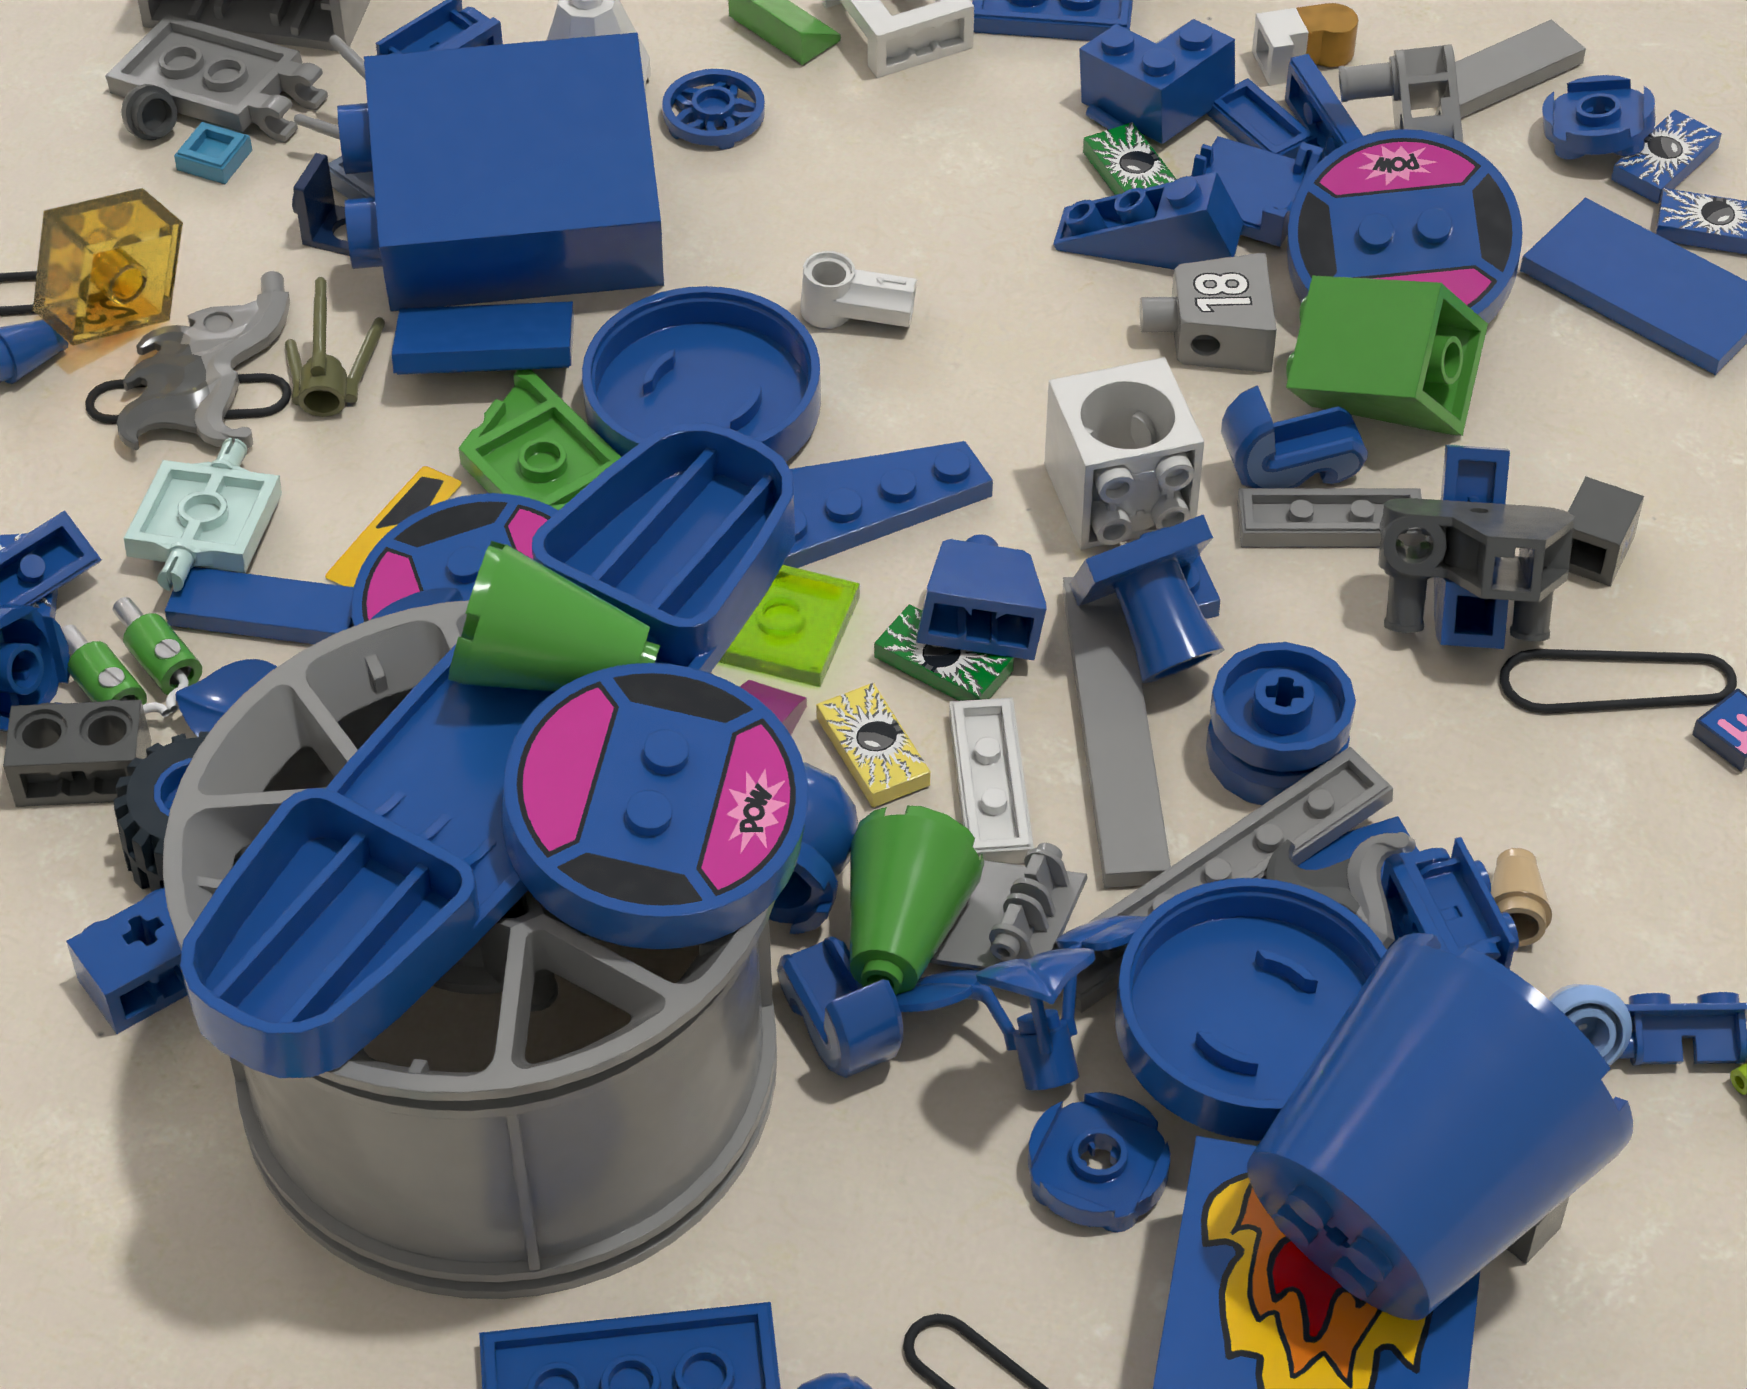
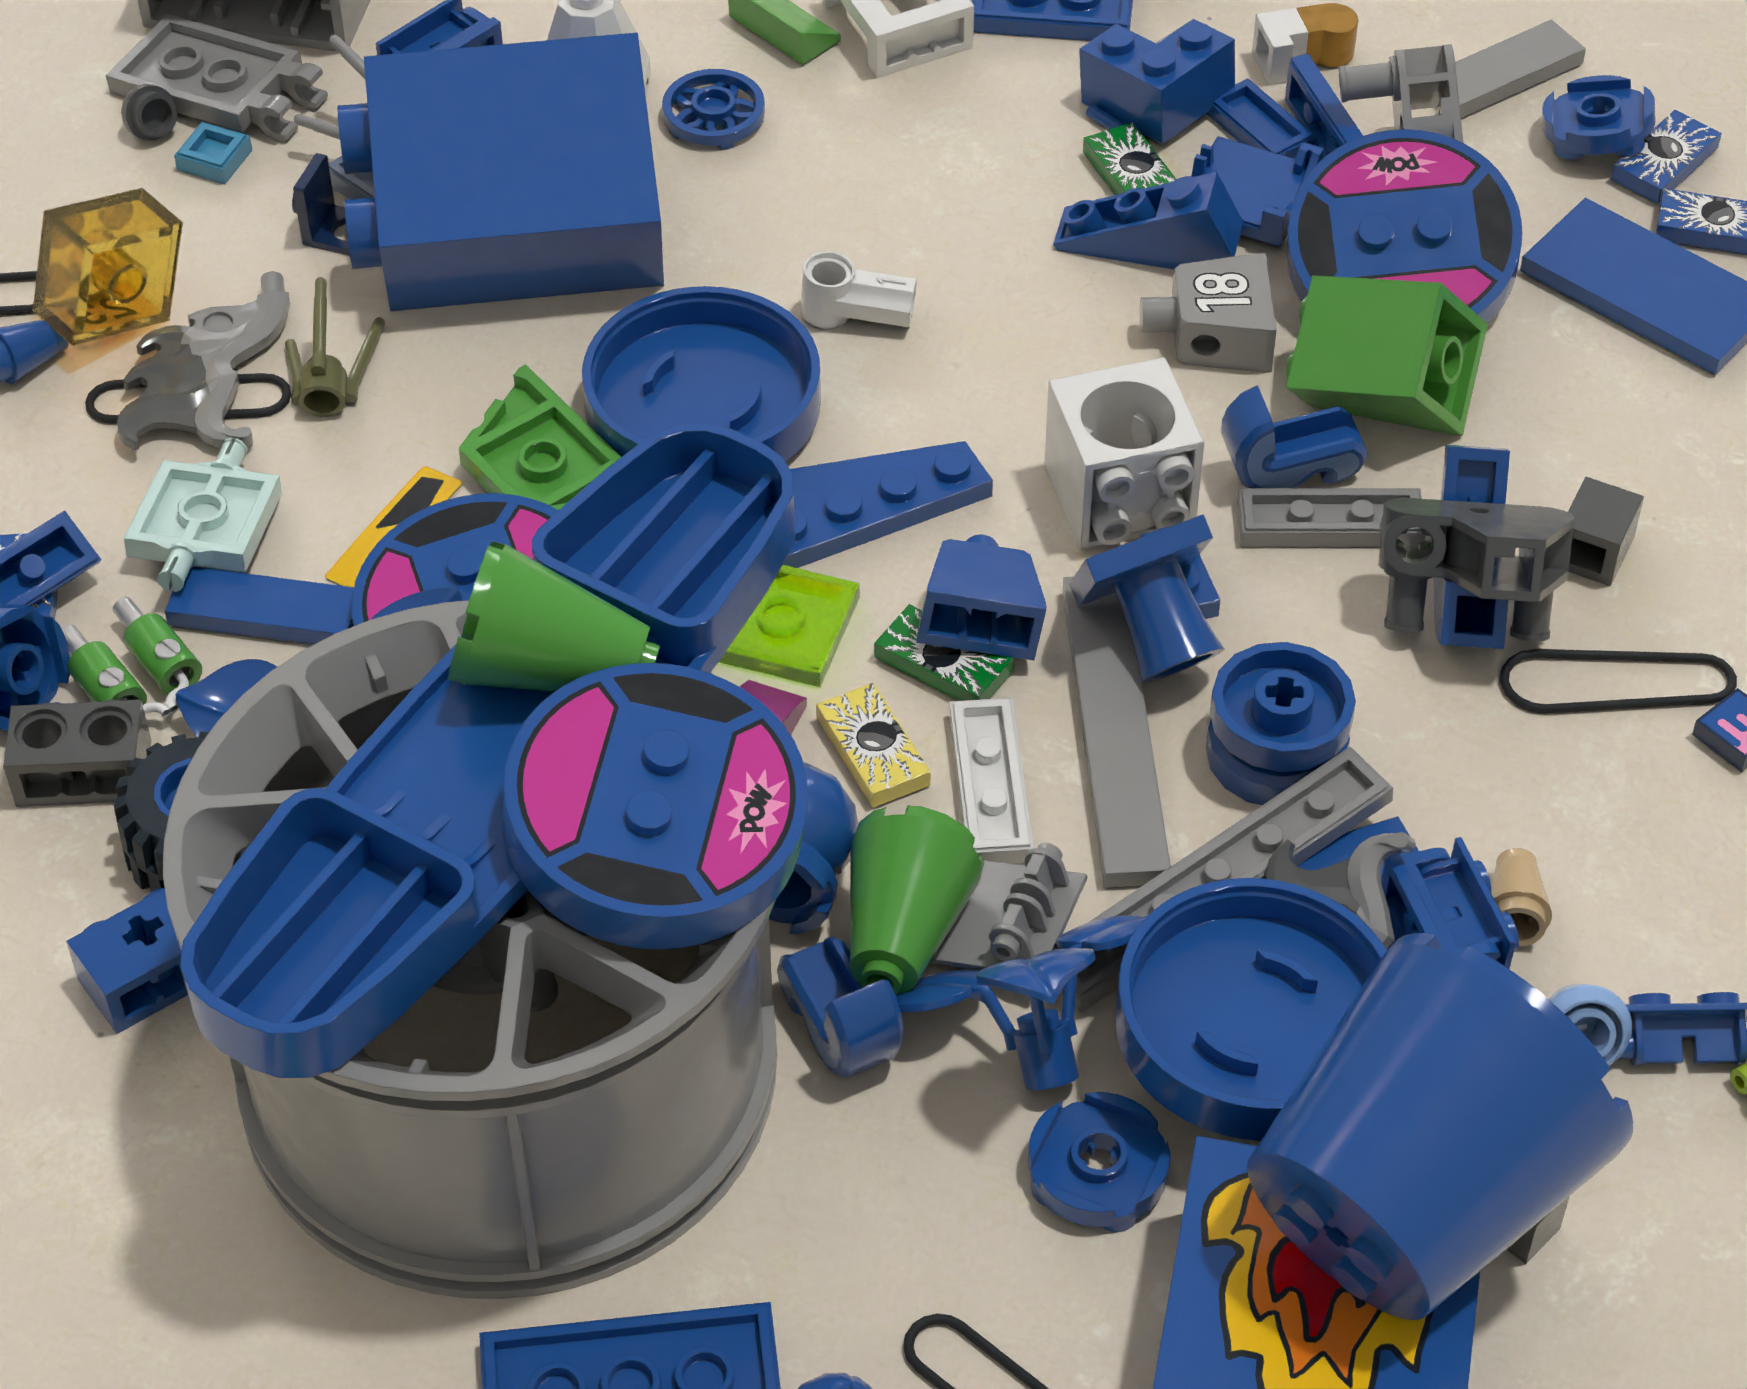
blue tile [391,301,574,375] -> none

